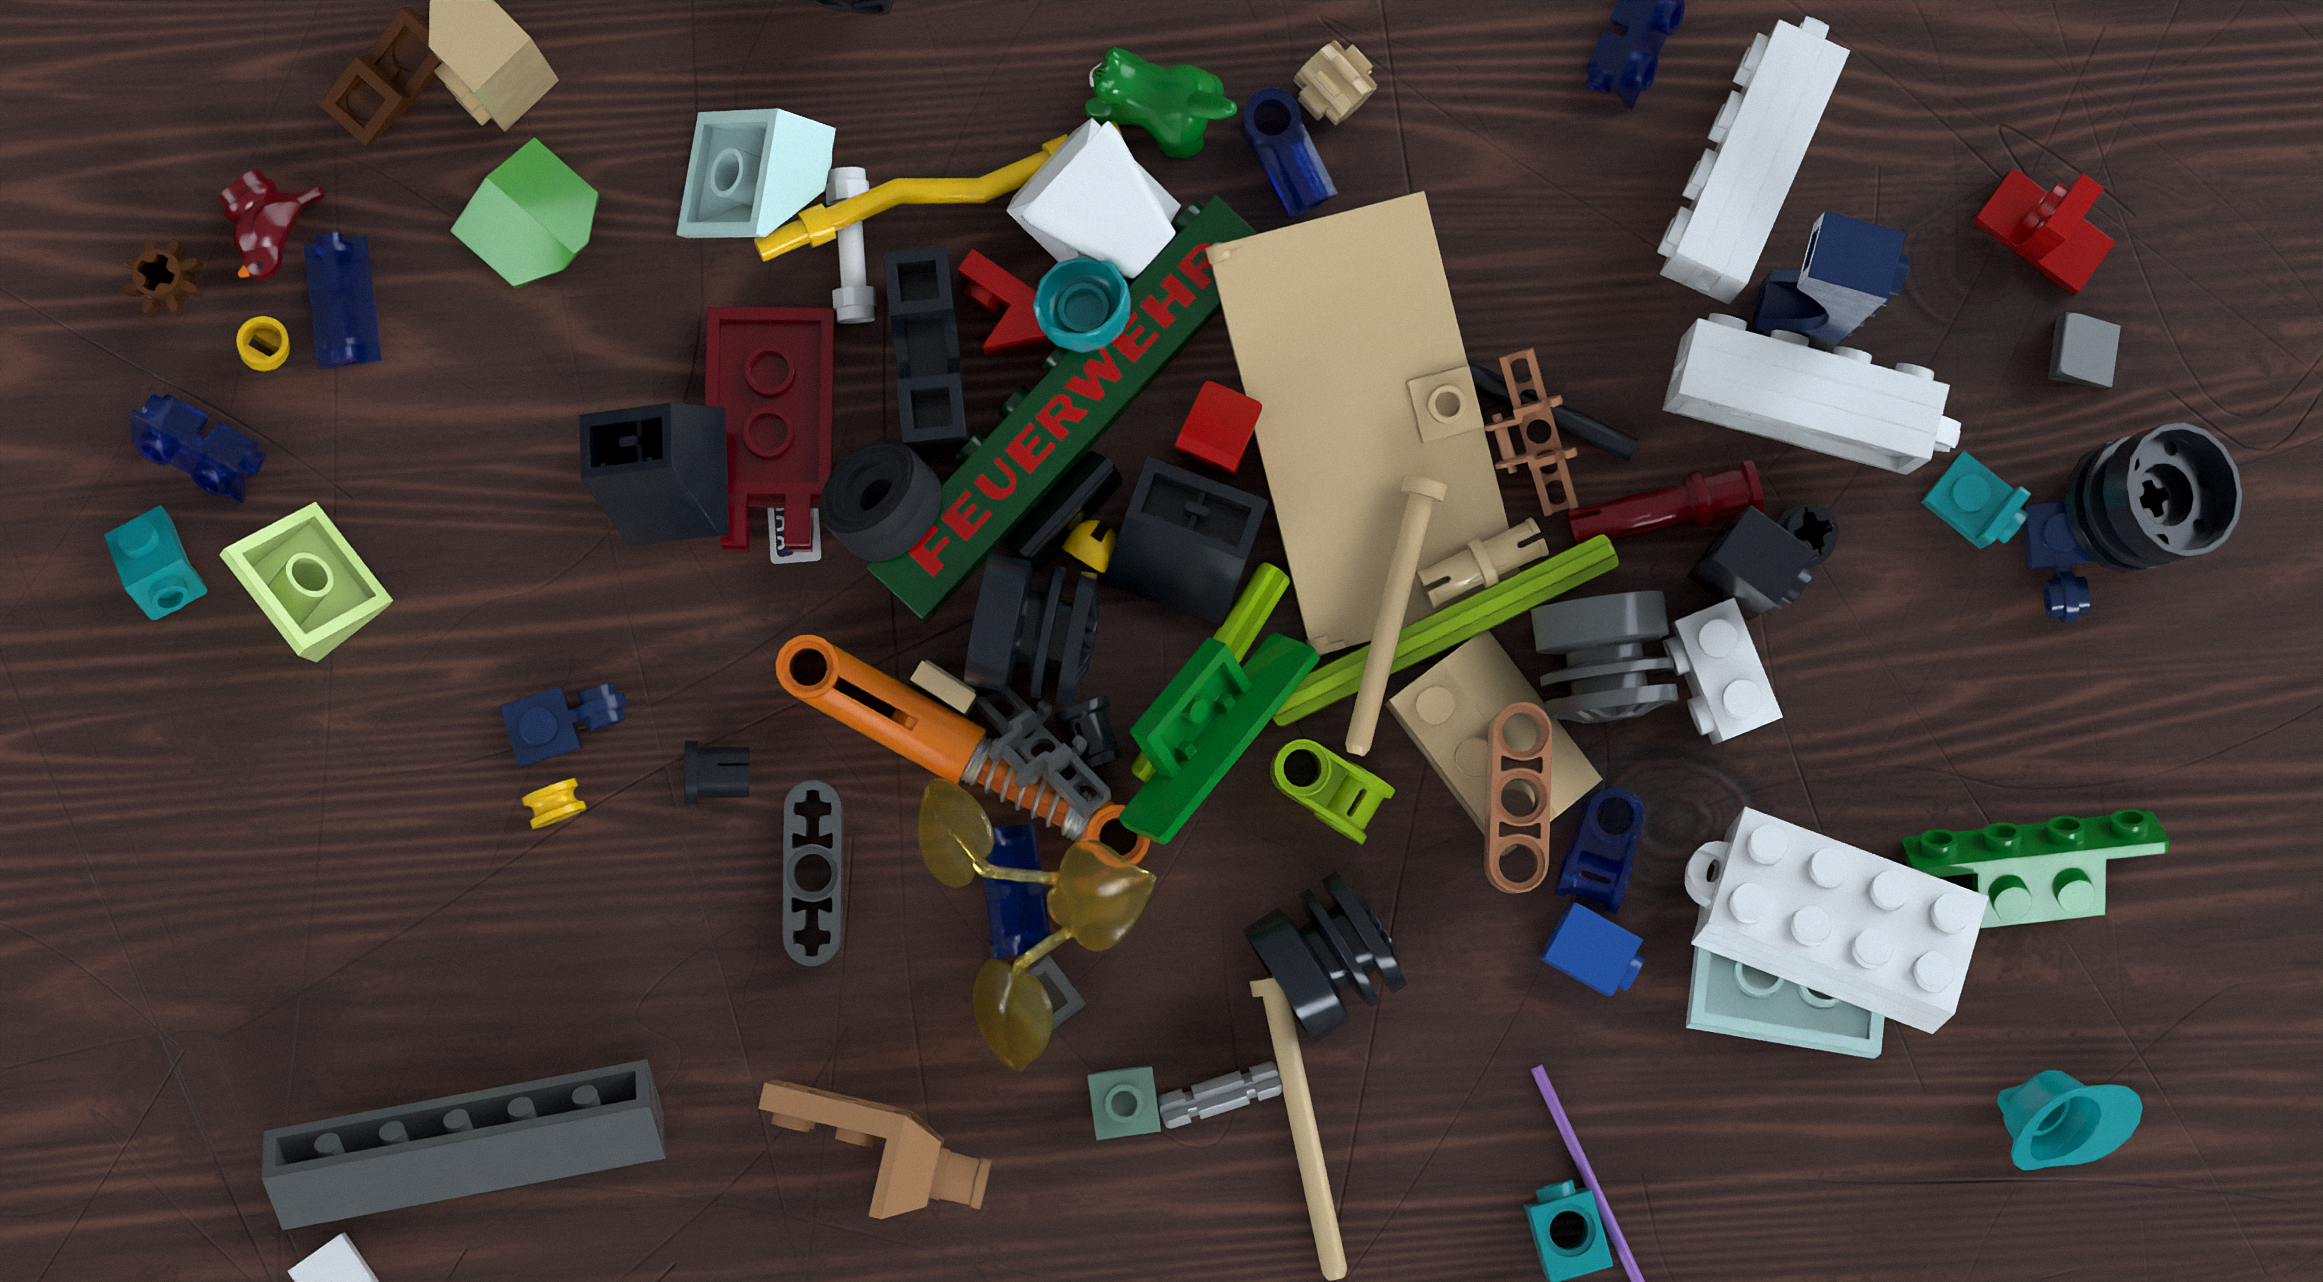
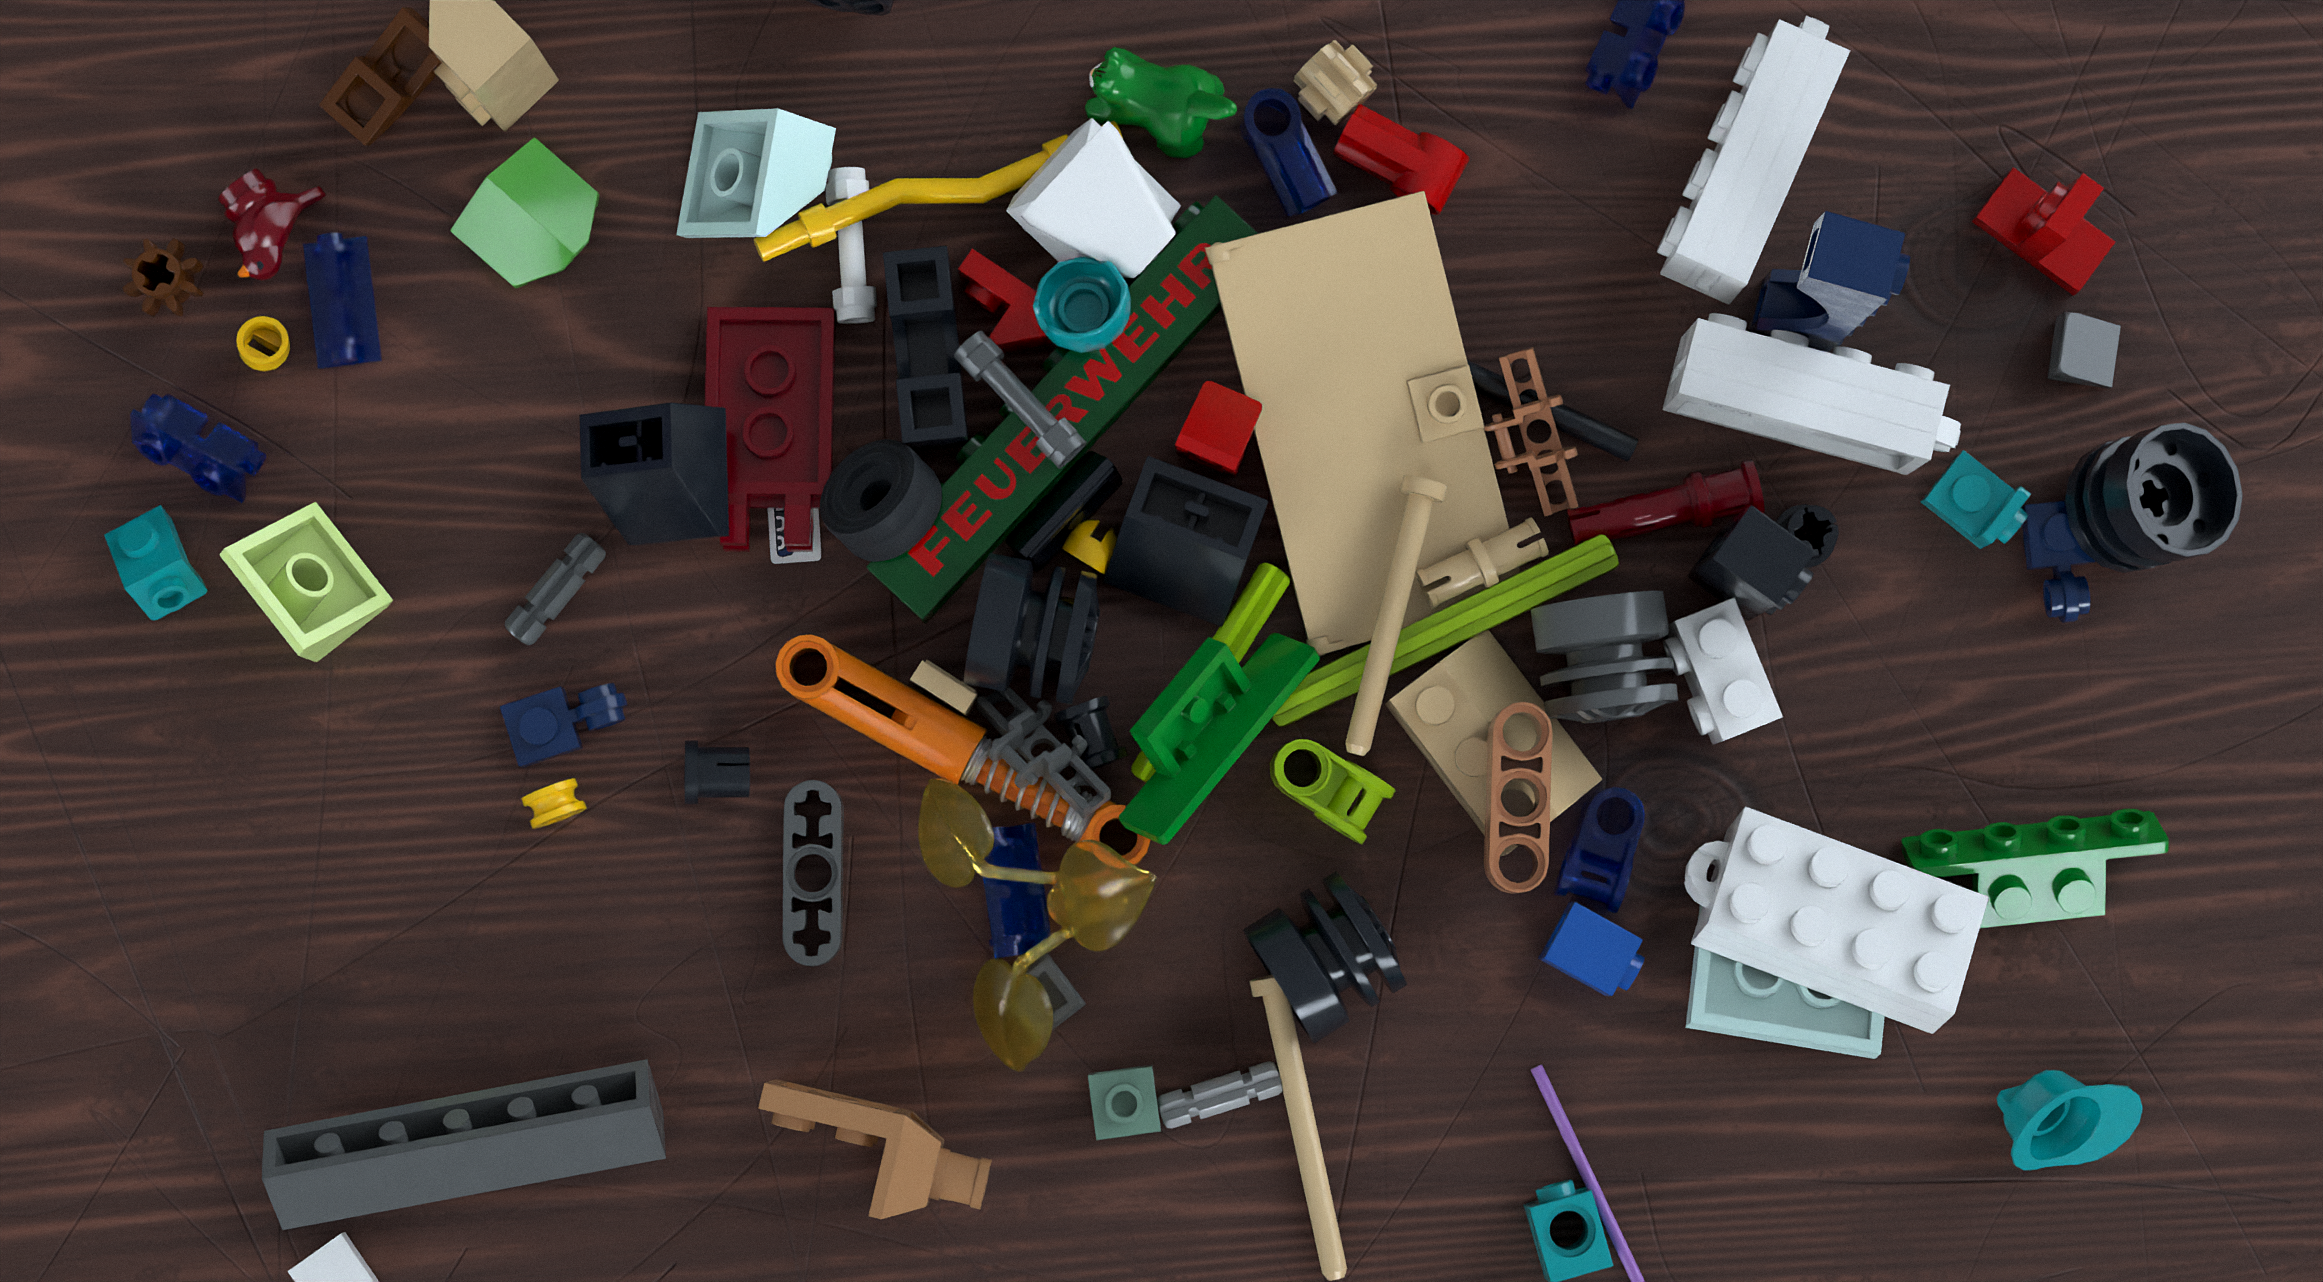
none -> dark grey axle [504,533,606,645]
none -> dark grey bar [954,330,1087,469]
none -> red piece [1333,104,1470,215]

